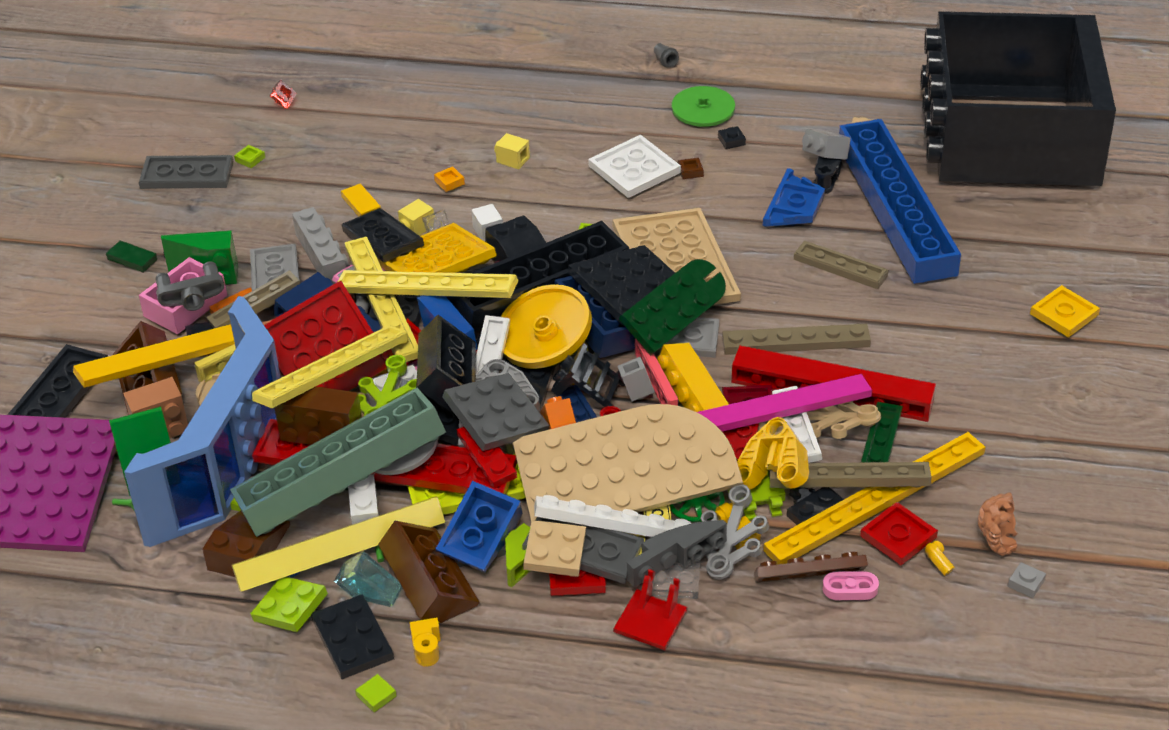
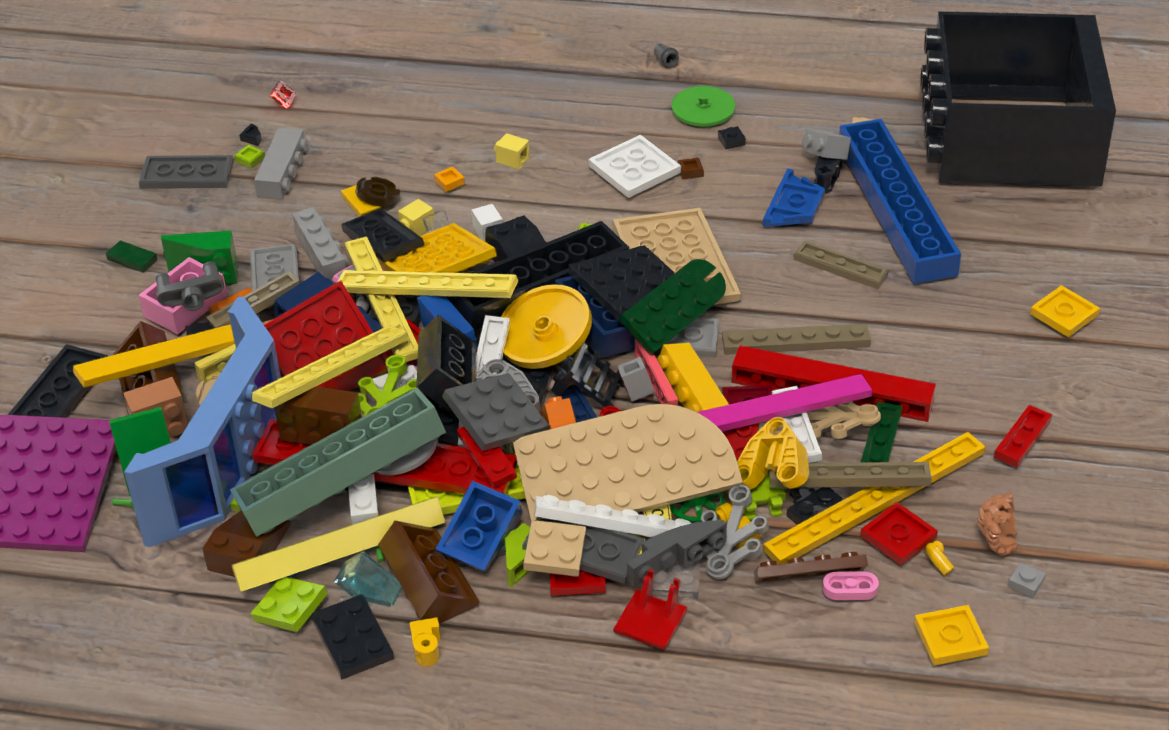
lime tile [355,674,397,713] -> none
none -> black tile [239,123,262,146]
none -> light grey brick [254,128,308,200]
none -> dark brown tile [355,177,400,207]
none -> yellow plate [914,605,989,666]
none -> red plate [994,405,1052,468]

